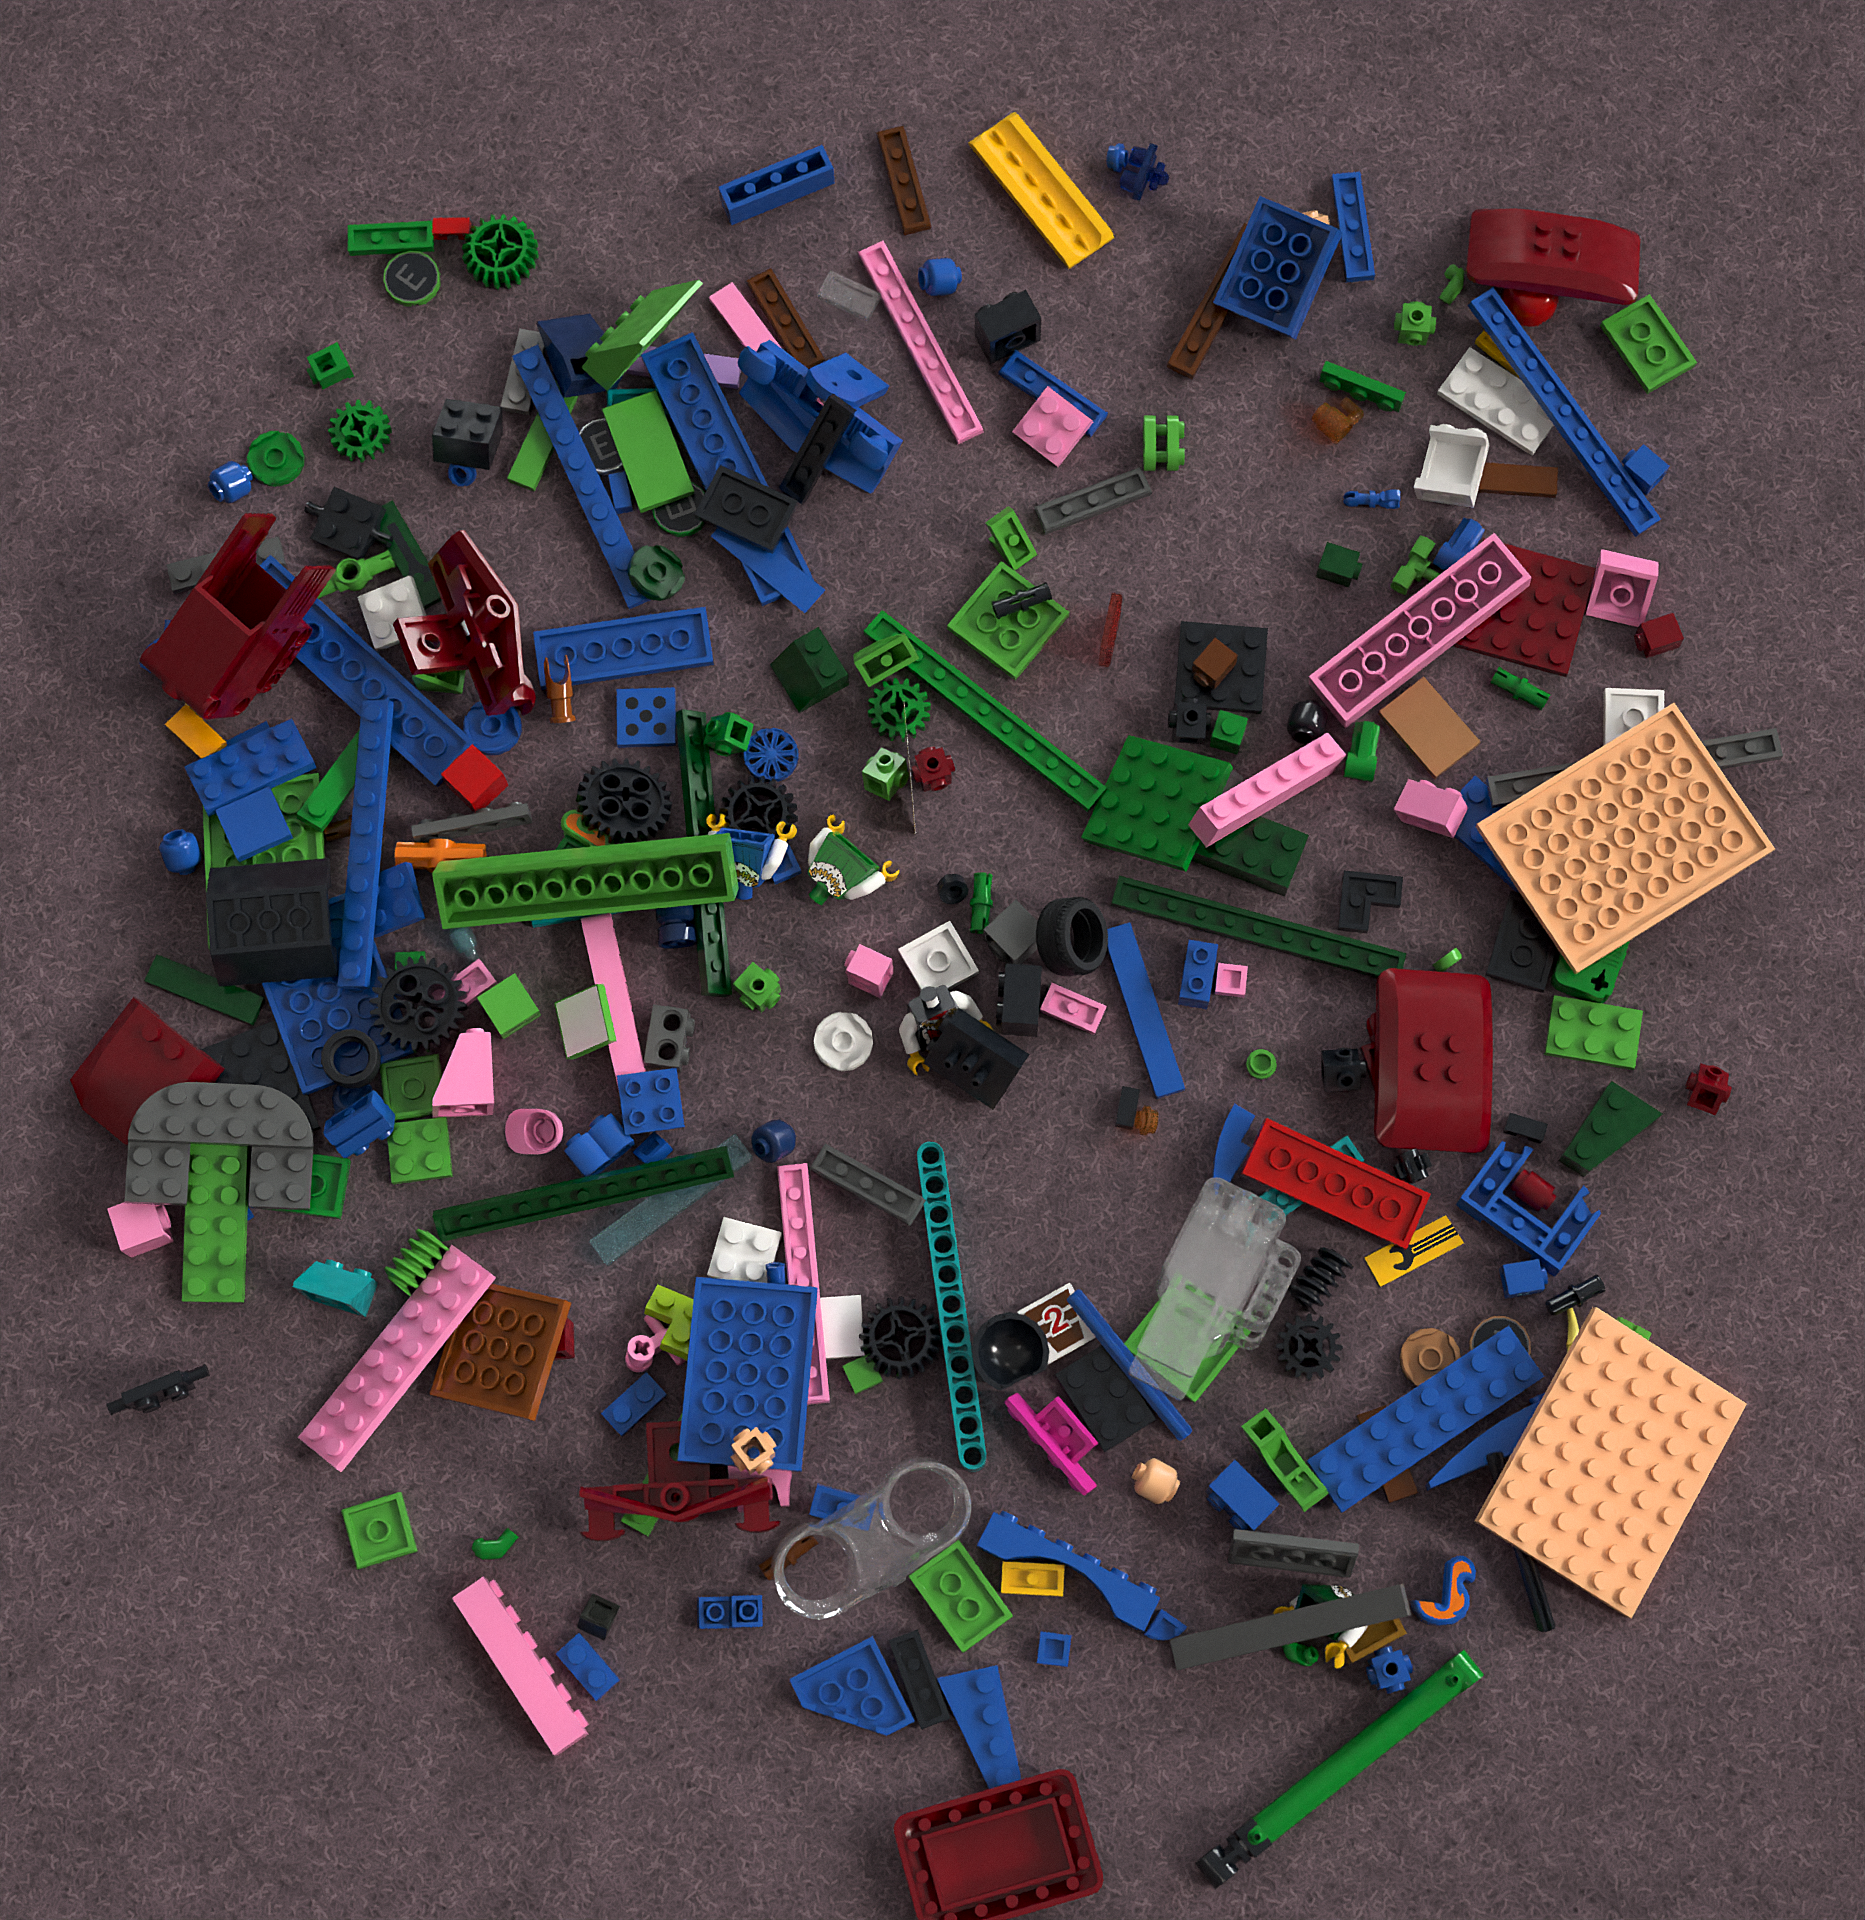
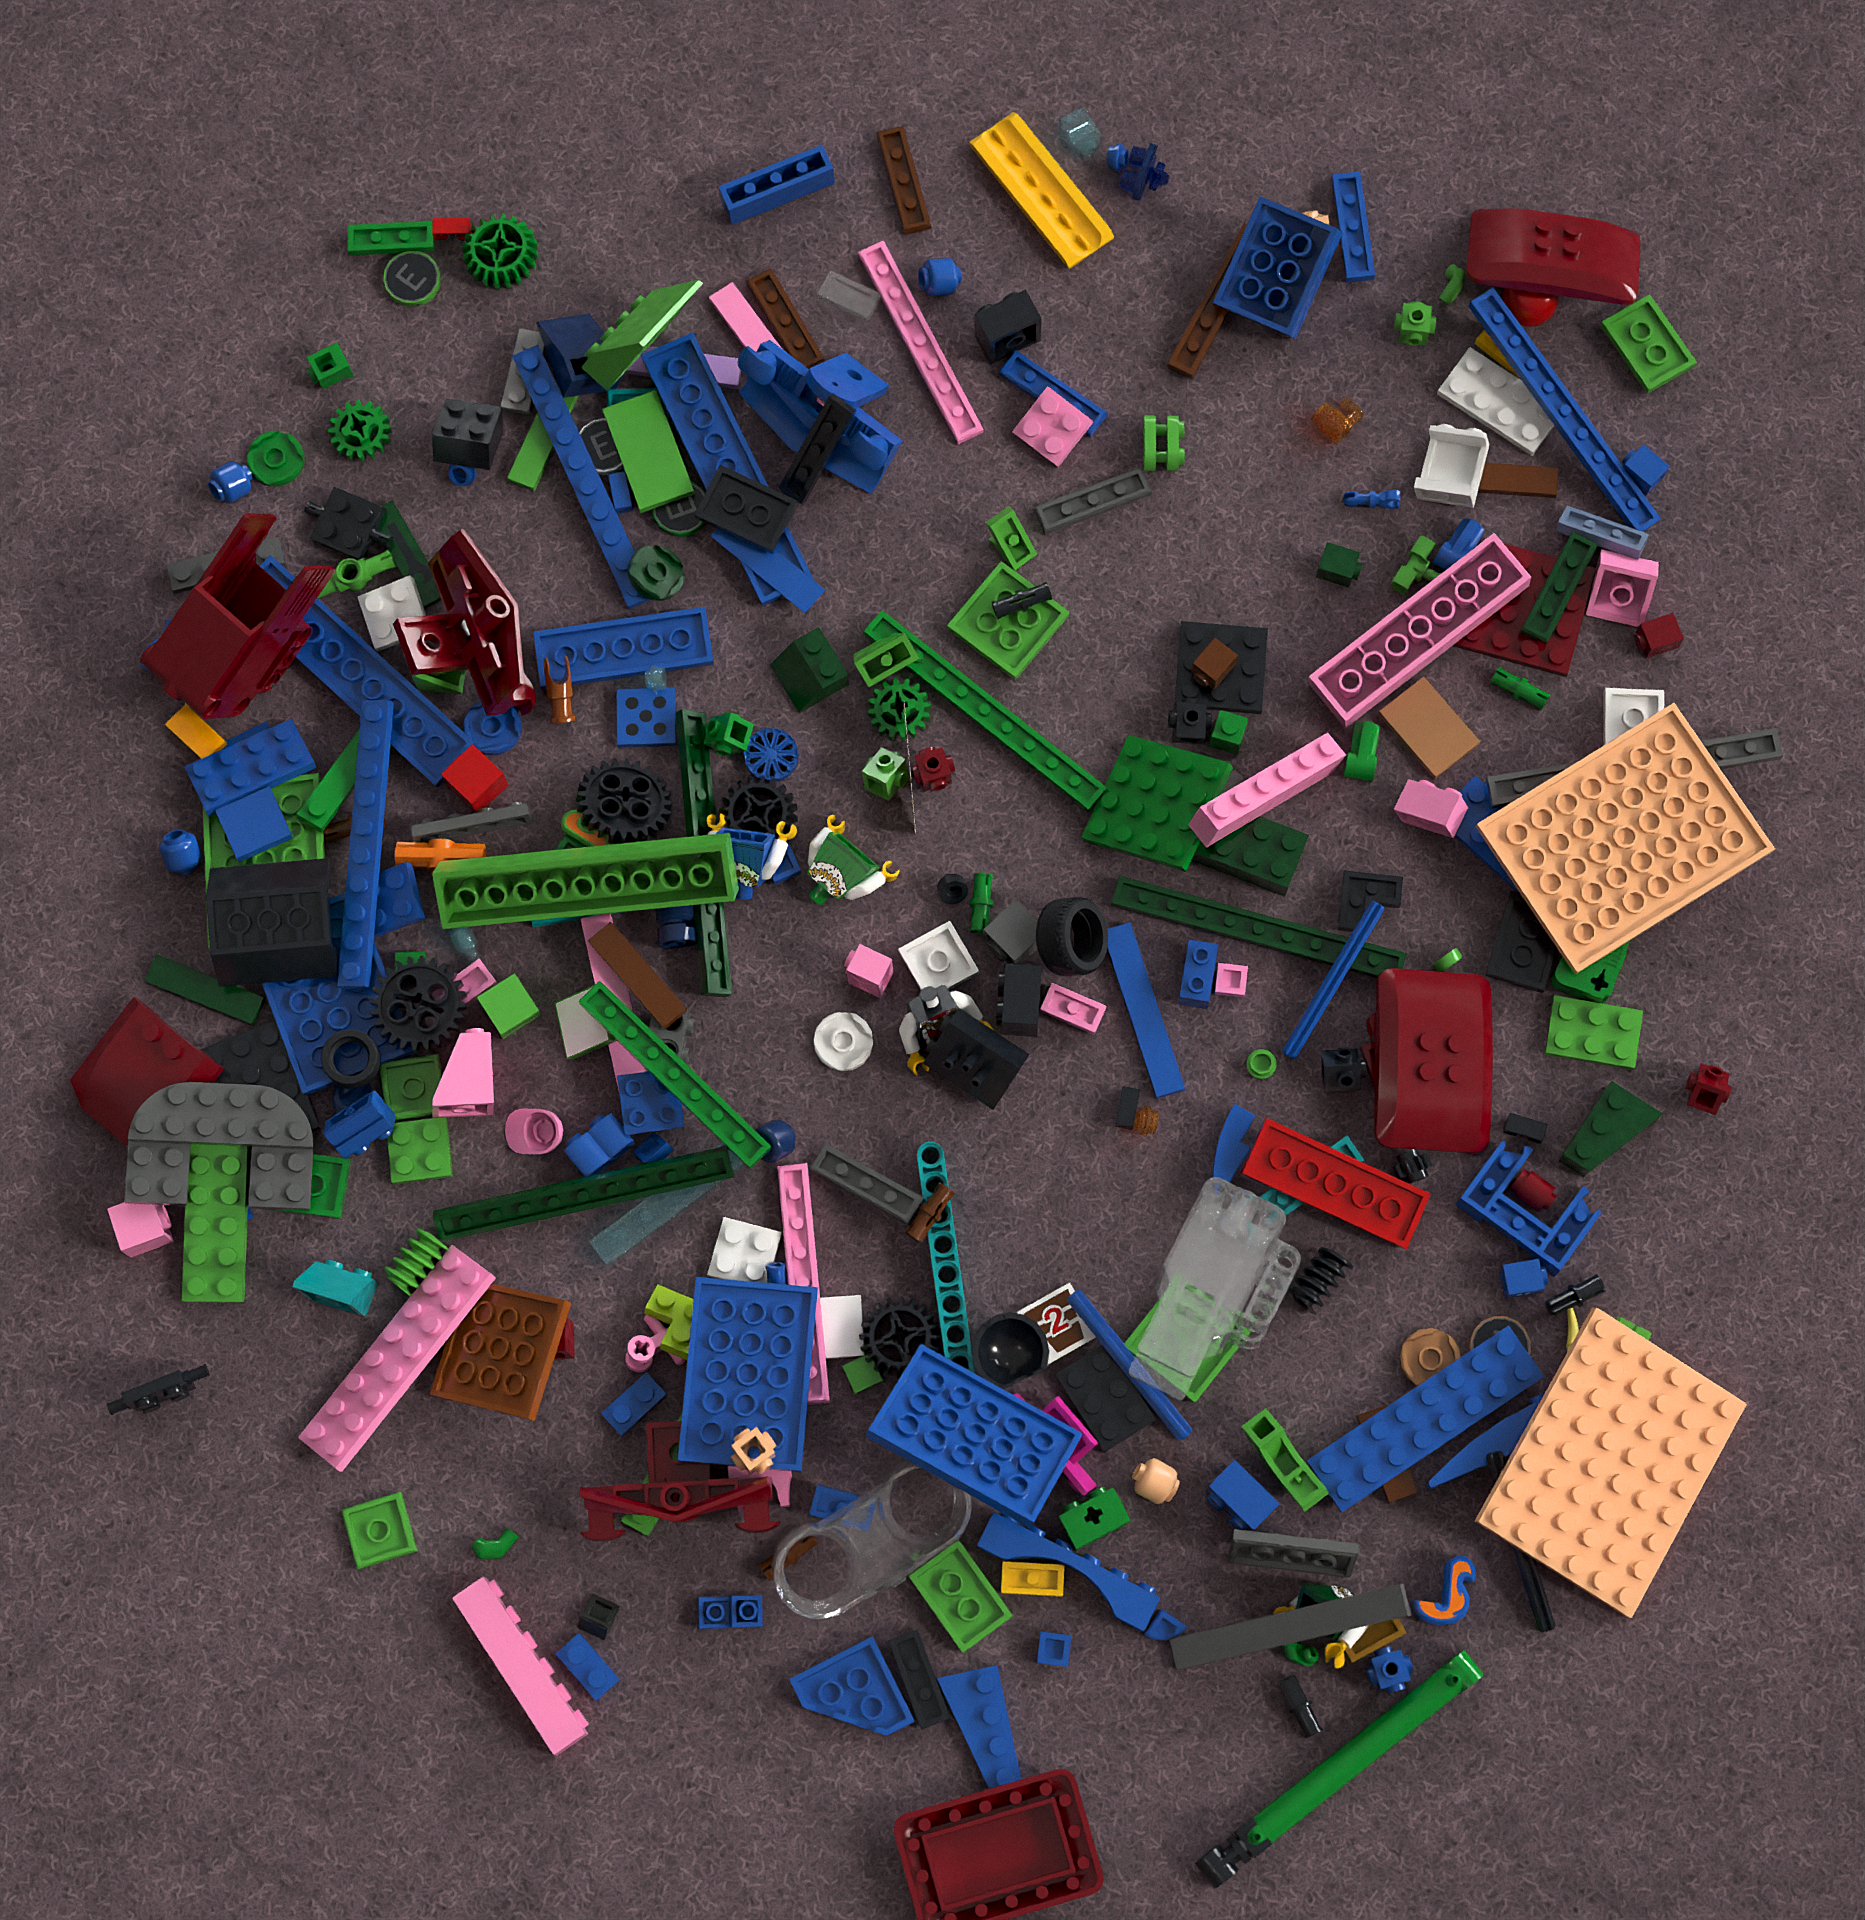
bright green brick [733,962,781,1013] -> none
clear red tile [1099,593,1123,667] -> none
black gear [1275,1313,1343,1381] -> none
black head [1287,700,1328,745] -> none
green plate [1319,361,1406,412] -> none
yellow sticker [1364,1215,1464,1287] -> none
none -> green plate [578,981,771,1169]
none -> reddish brown tile [588,922,687,1030]
none -> clear light blue plate [645,665,667,694]
none -> blue plate [865,1344,1083,1529]
none -> reddish brown pin [905,1182,955,1244]
none -> green brick [1058,1486,1131,1551]
none -> clear light blue brick [1059,107,1101,158]
none -> black axle [1279,1675,1323,1739]
none -> blue axle [1282,901,1384,1059]
none -> dark green tile [1520,532,1598,645]
none -> sand blue plate [1556,506,1649,560]

